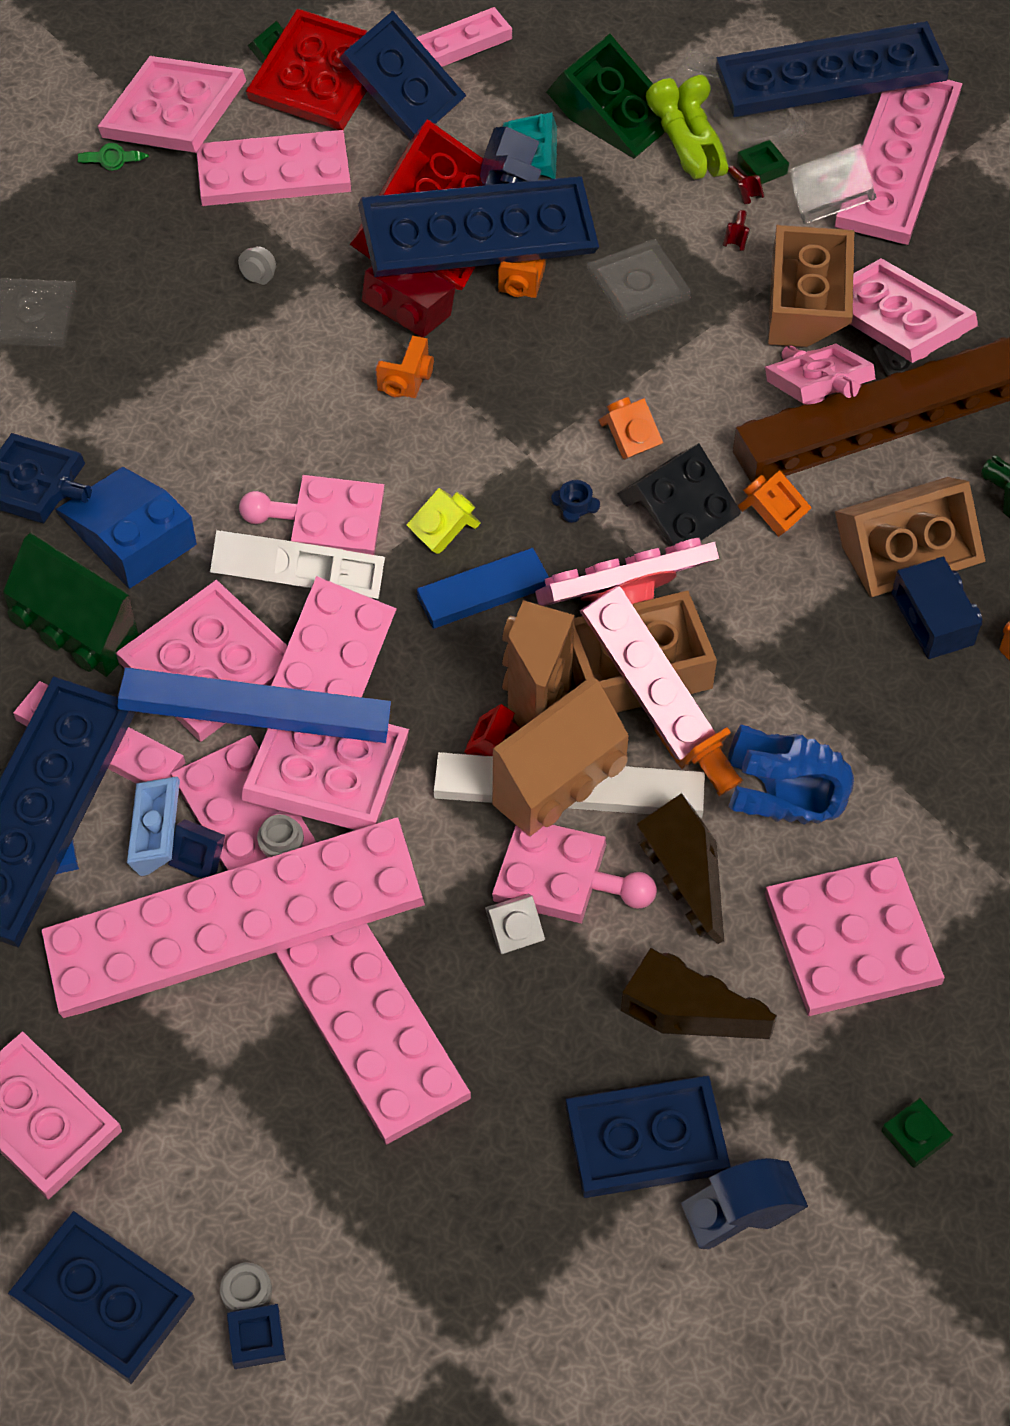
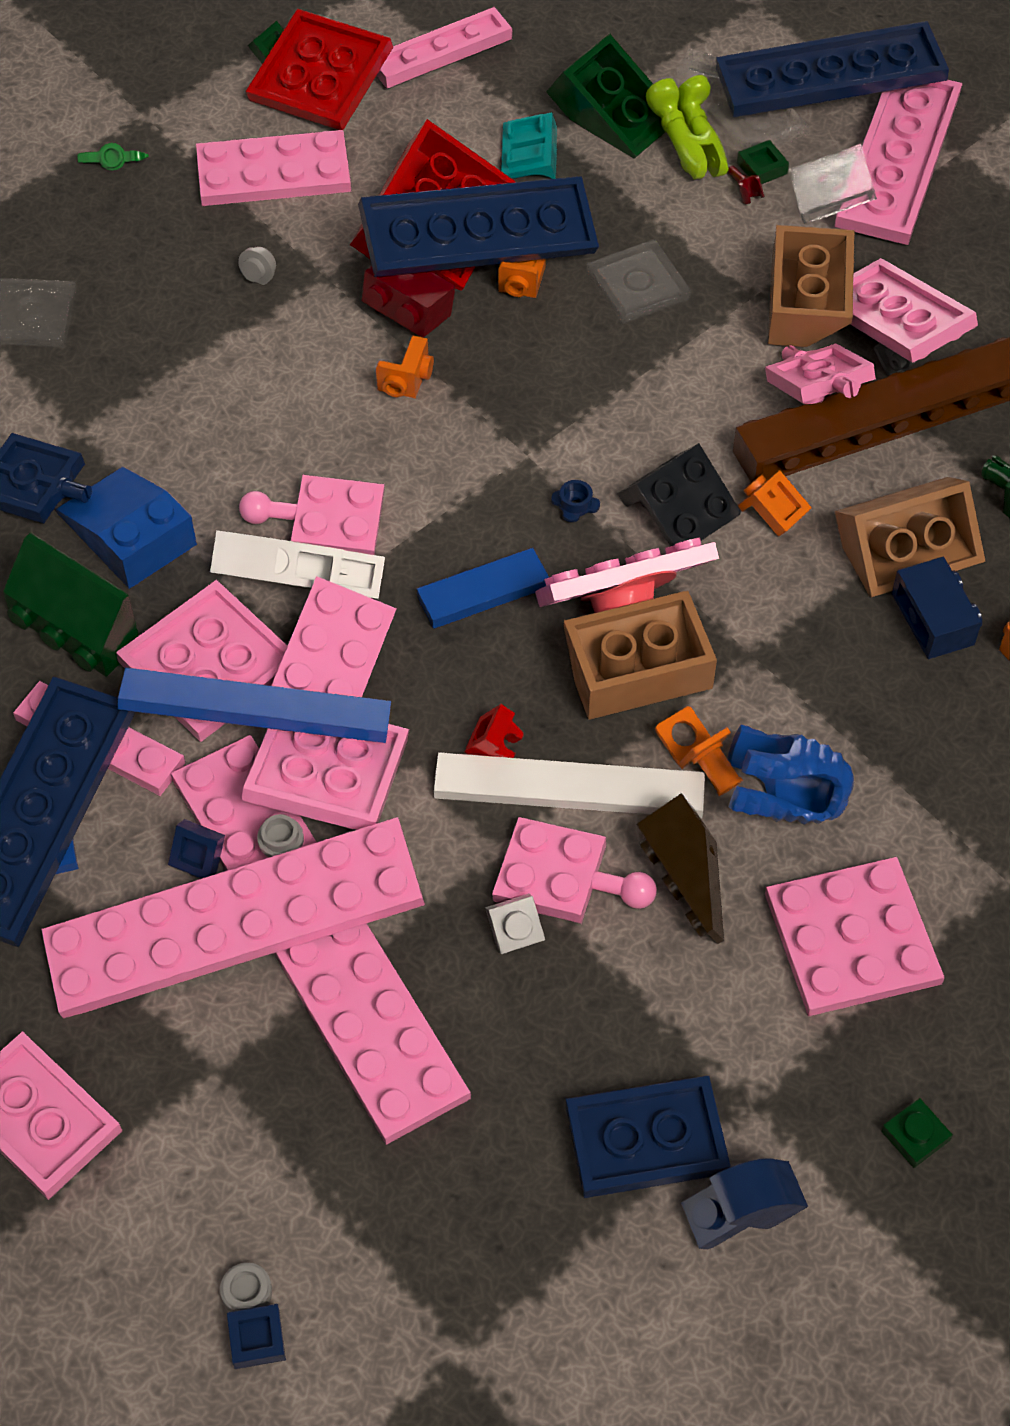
dark blue plate [8,1211,195,1384] -> none
bright pink plate [98,56,246,153] -> none
light blue slope [127,776,180,876] -> none
dark blue plate [339,11,466,140] -> none
neon yellow bracket [407,488,481,554] -> none
dark blue brick [480,127,541,185] -> none
medium nougat slope [492,676,629,837] -> none
medium nougat slope [502,600,575,728] -> none
plate [580,586,716,760] -> none
orange bracket [599,397,663,460] -> none
dark brown slope [621,948,777,1039] -> none
dark red hand [722,210,750,251] -> none

